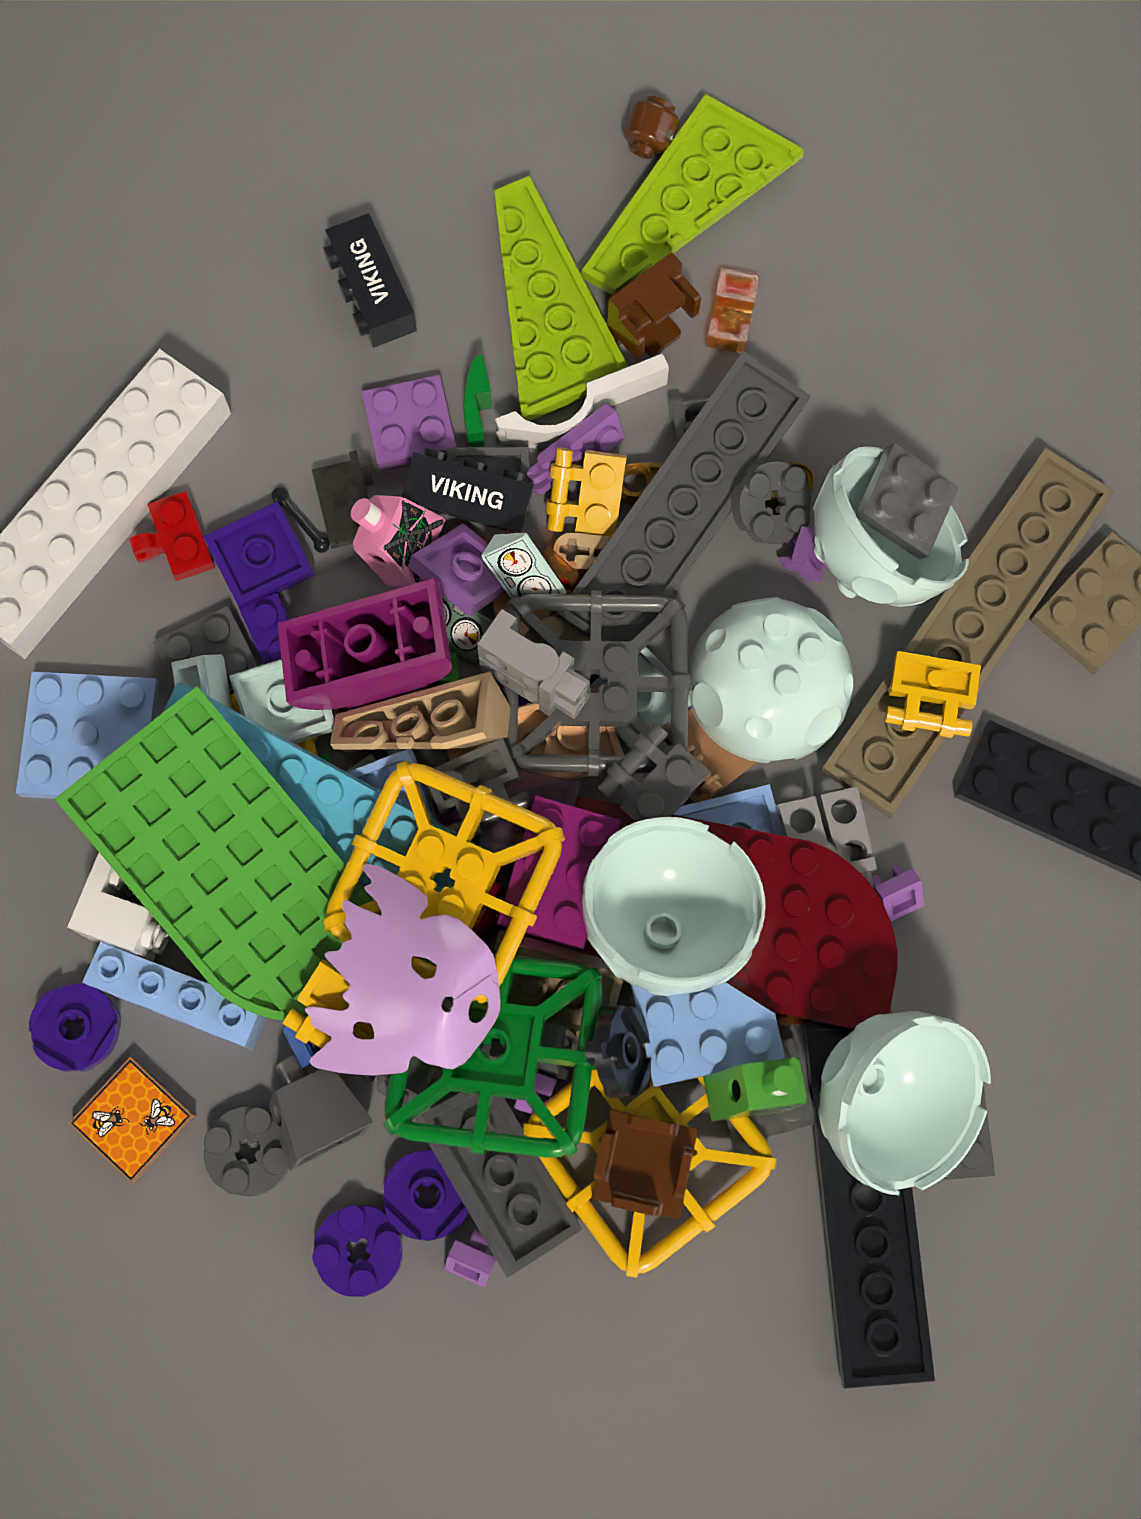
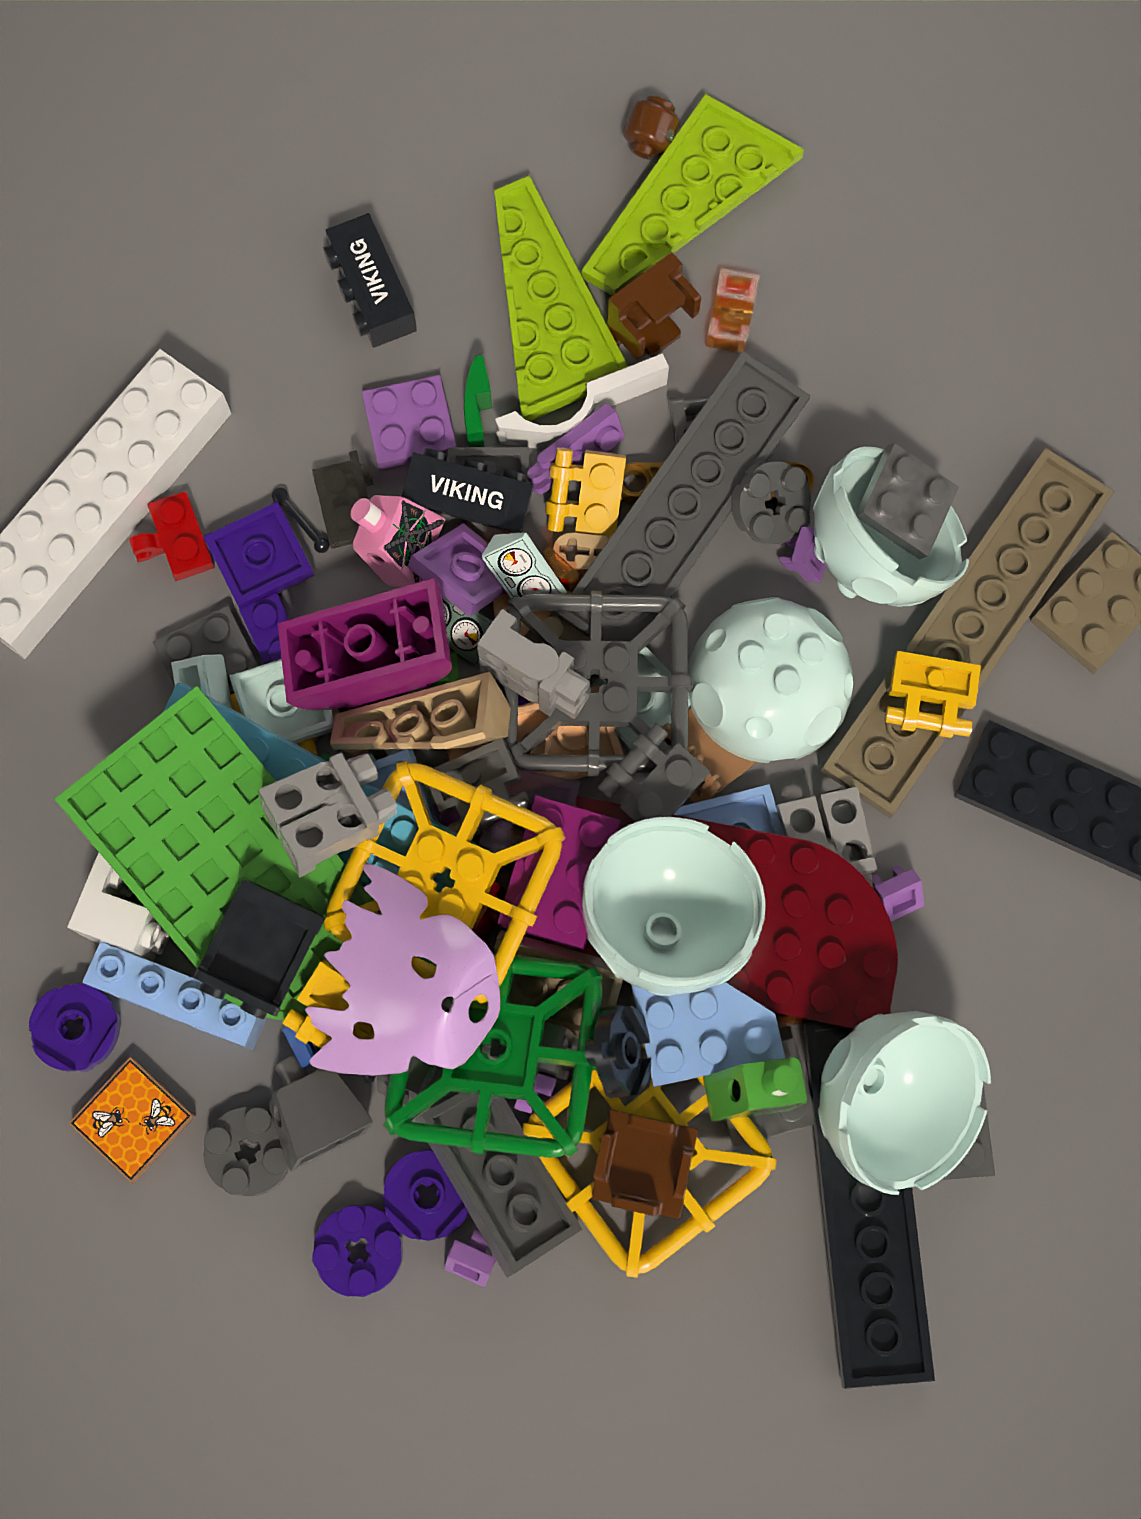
light blue plate [16,671,160,799] -> none
none -> black panel [194,877,325,1019]
none -> light grey hips [258,753,397,878]

